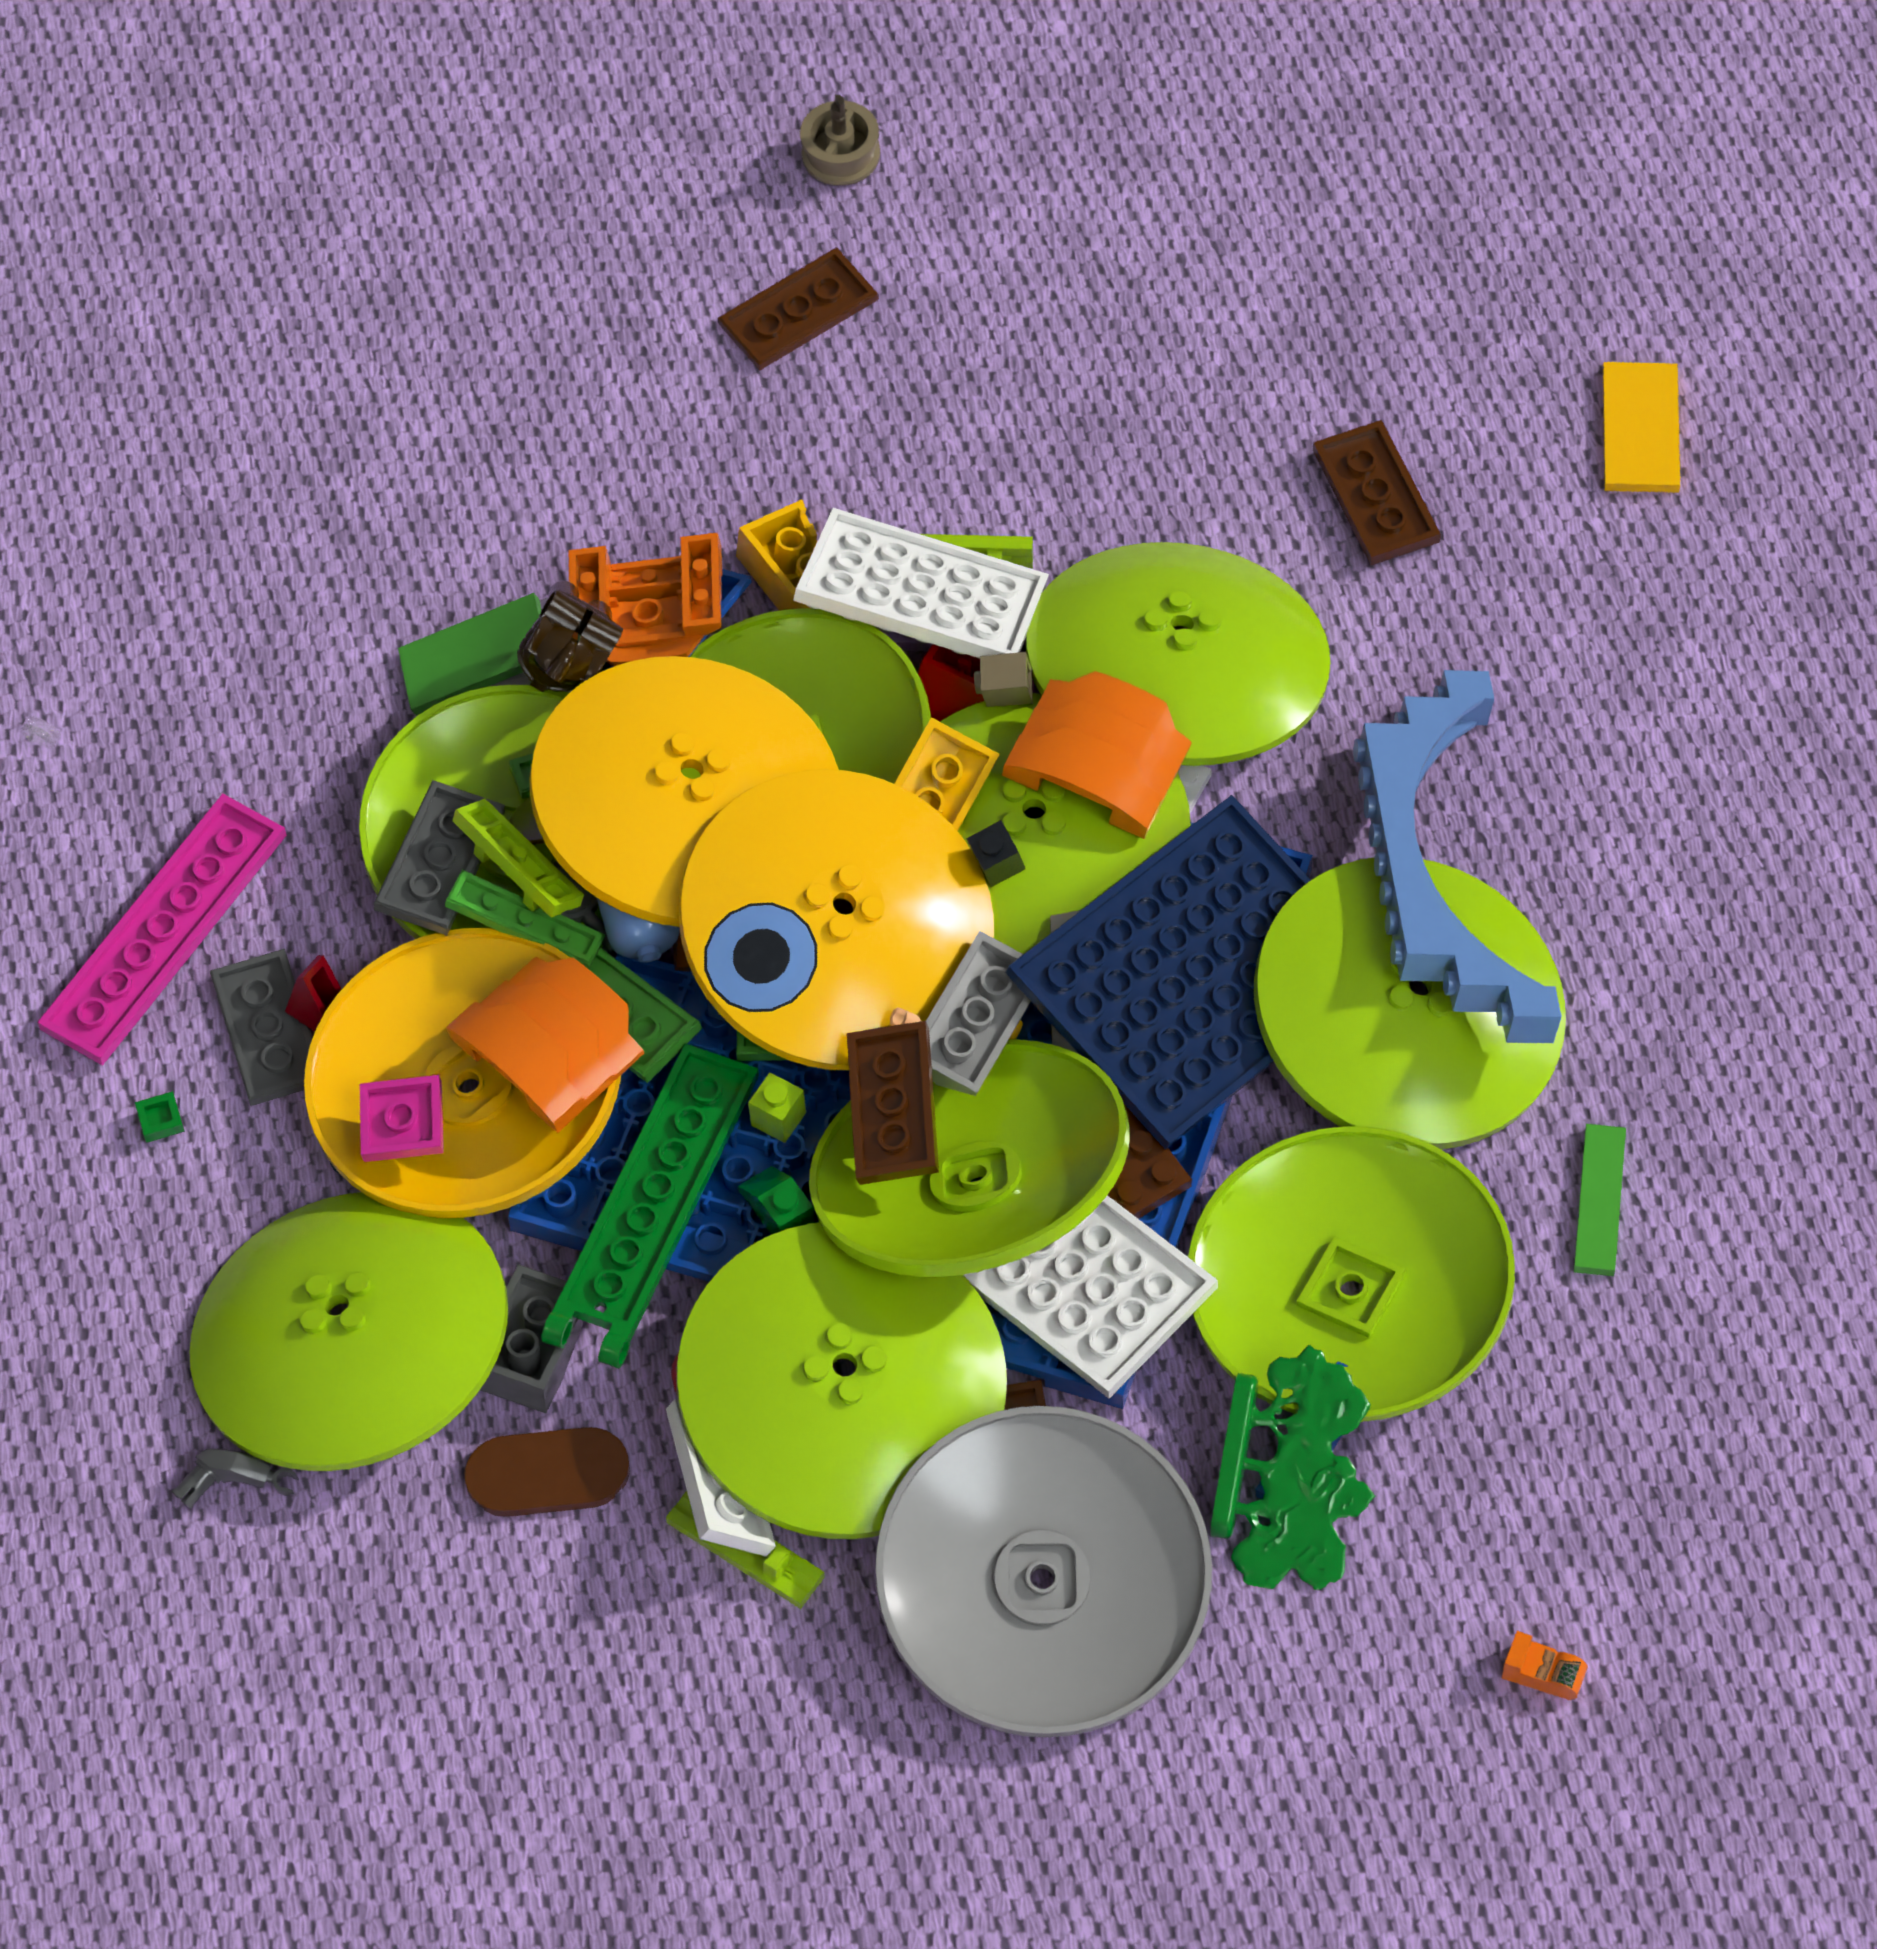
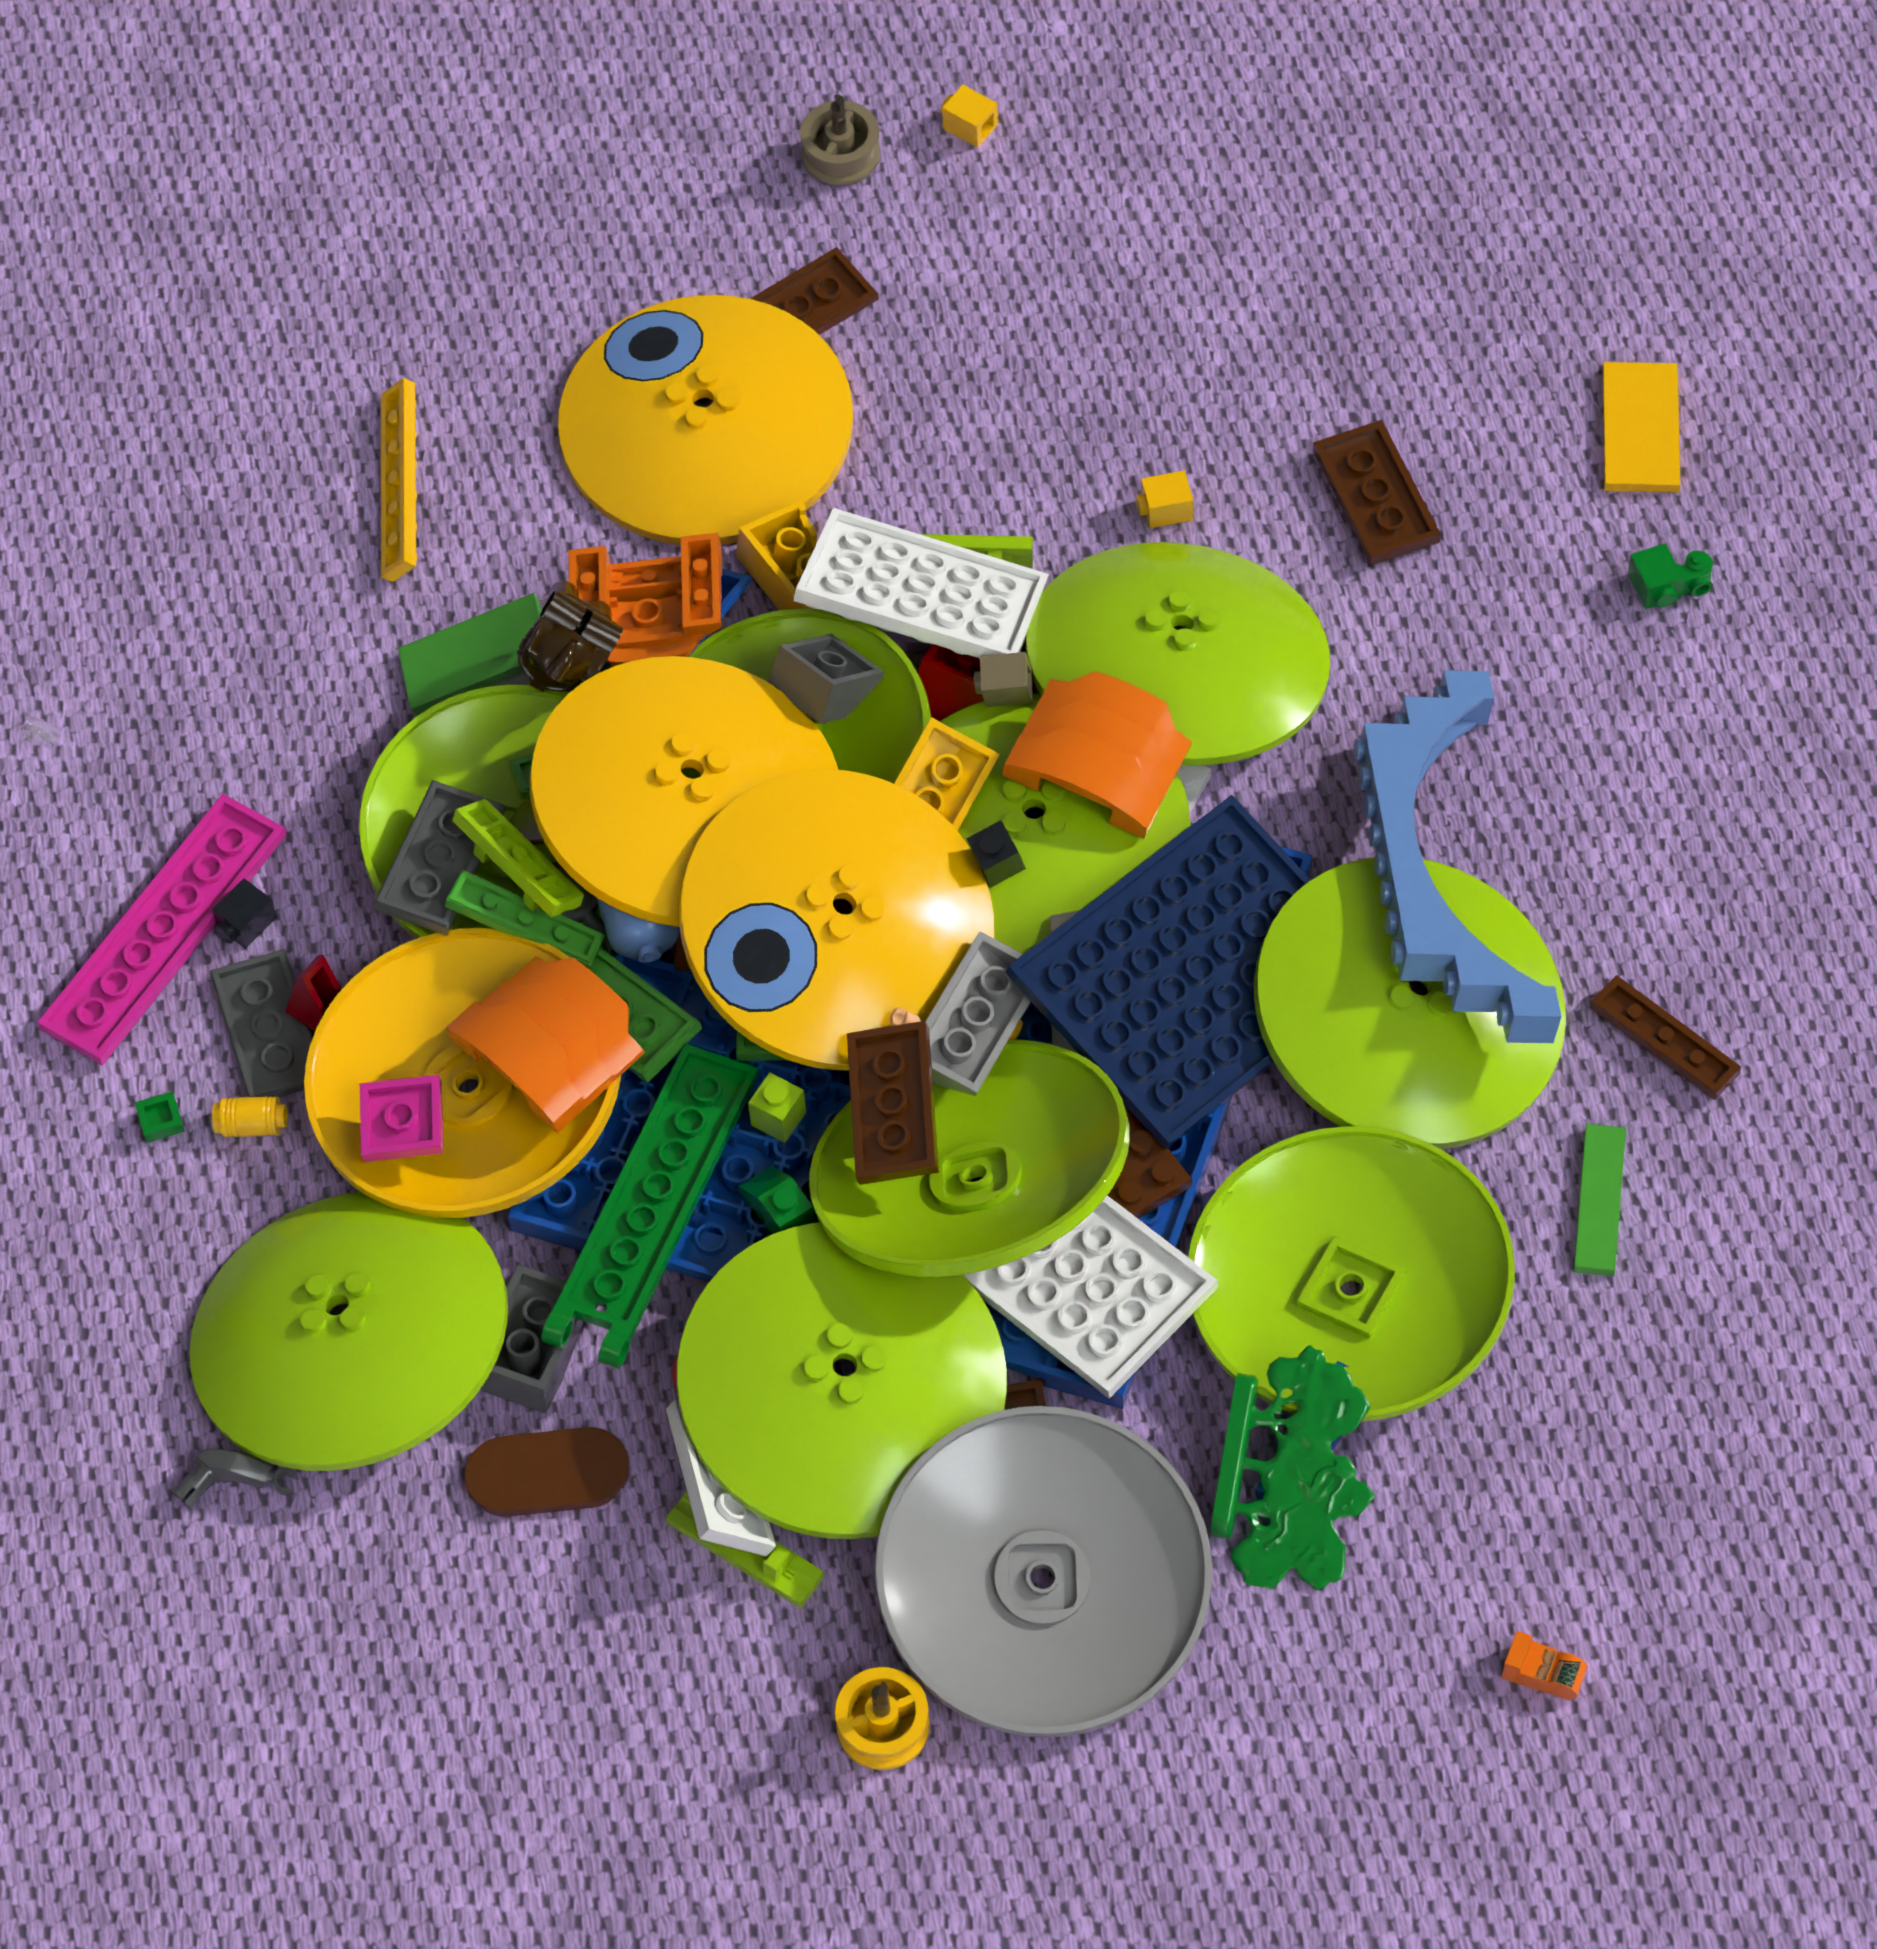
none -> black brick [212,878,277,949]
none -> yellow head [212,1096,288,1138]
none -> yellow plate [381,378,417,582]
none -> yellow dish [558,295,853,545]
none -> dark grey slope [768,633,885,724]
none -> yellow wheel [835,1667,930,1770]
none -> yellow brick [941,84,998,148]
none -> yellow brick [1135,470,1193,529]
none -> reddish brown plate [1590,975,1741,1100]
none -> green brick [1628,543,1713,609]

